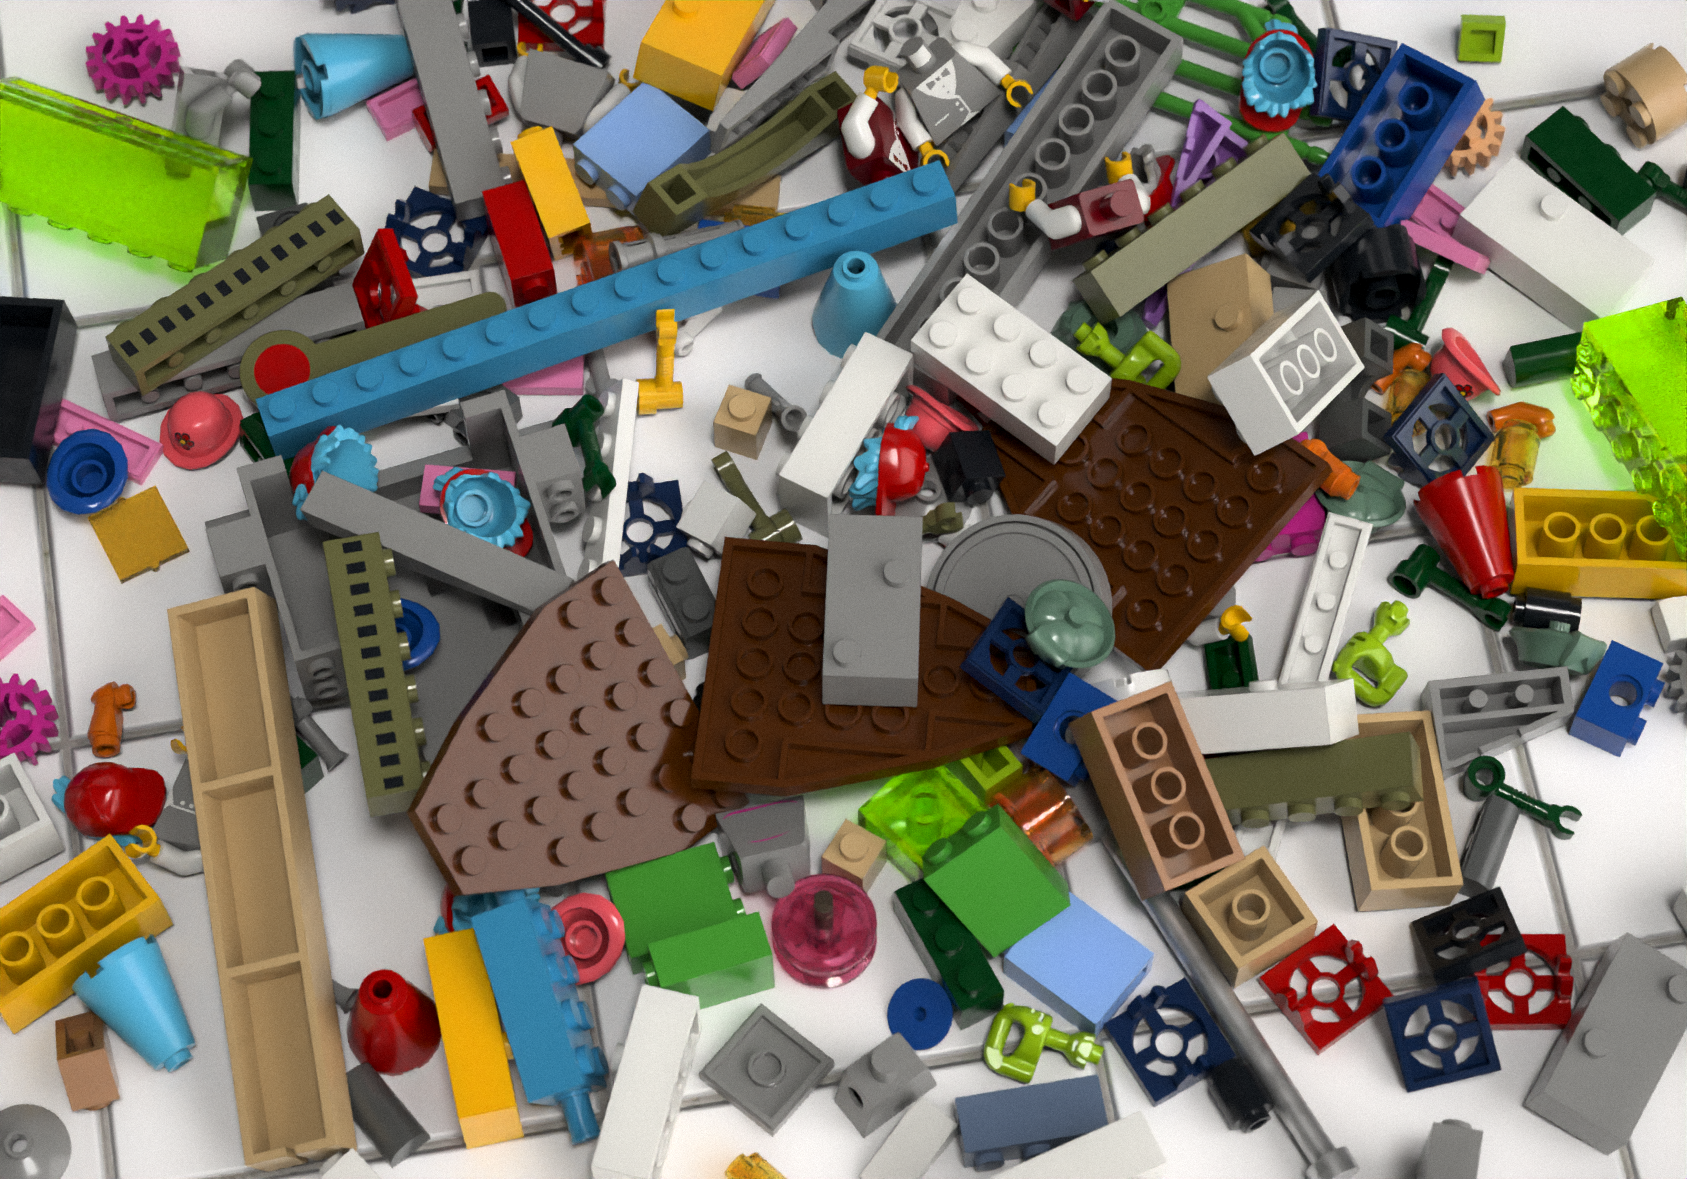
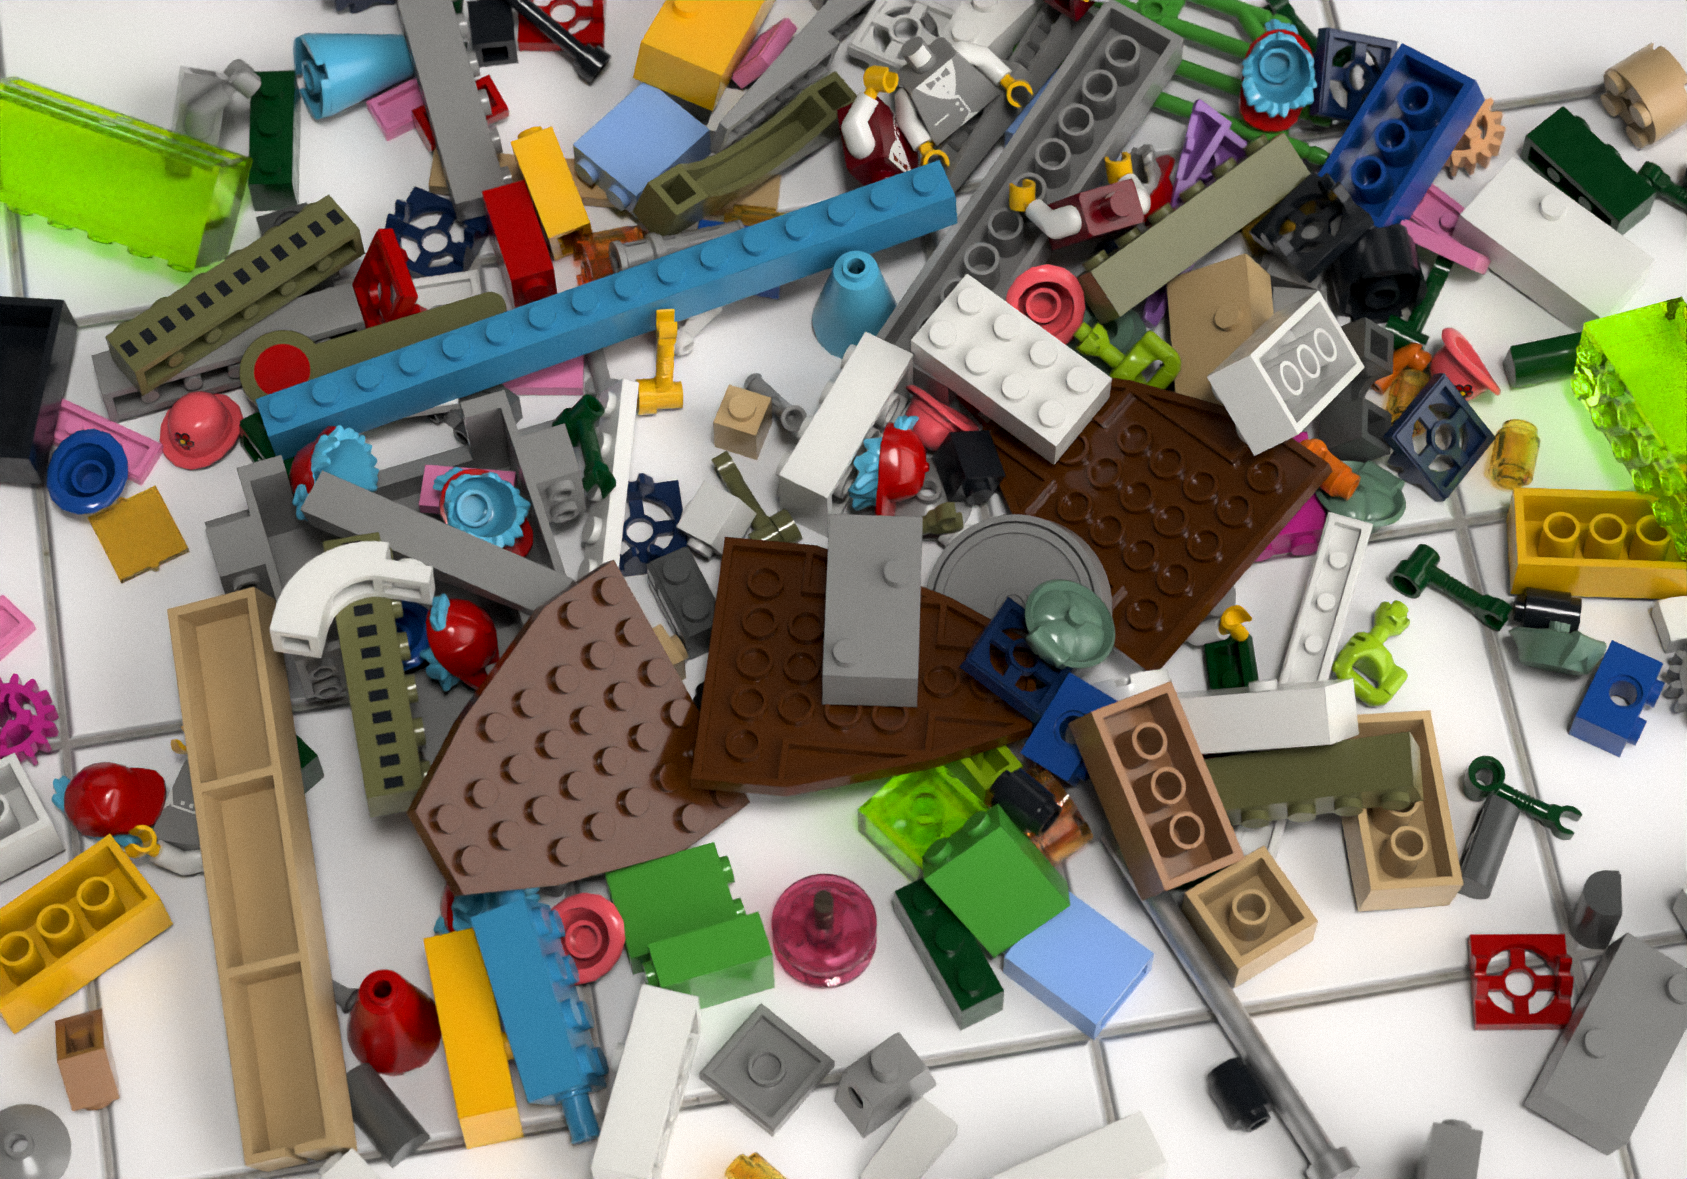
medium azure cone [72,935,196,1073] -> none
dark pink gear [85,14,181,105] -> none
orange arm [87,681,136,758] -> none
light grey piece [290,695,349,772] -> none
light grey torso [507,42,643,147] -> none
light grey torso [715,795,811,898] -> none
tan brick [822,819,887,900] -> none
blue piece [887,978,953,1050] -> none
sand blue brick [954,1074,1108,1171] -> none
lime piece [983,1003,1104,1084] -> none
dark blue piece [1103,978,1237,1108] -> none
red piece [1258,924,1394,1055] -> none
dark blue piece [1382,976,1502,1093] -> none
black piece [1412,887,1528,985] -> none
red cone [1413,465,1515,599] -> none
light grey wedge [1420,666,1575,780] -> none
lime tile [1457,14,1506,62] -> none
orange arm [1487,402,1556,439] -> none
none -> white arch [269,541,435,658]
none -> red hair [420,593,499,692]
none -> black brick [989,768,1062,837]
none -> coral hat [1006,264,1086,345]
none -> dark grey brick [1569,870,1622,949]

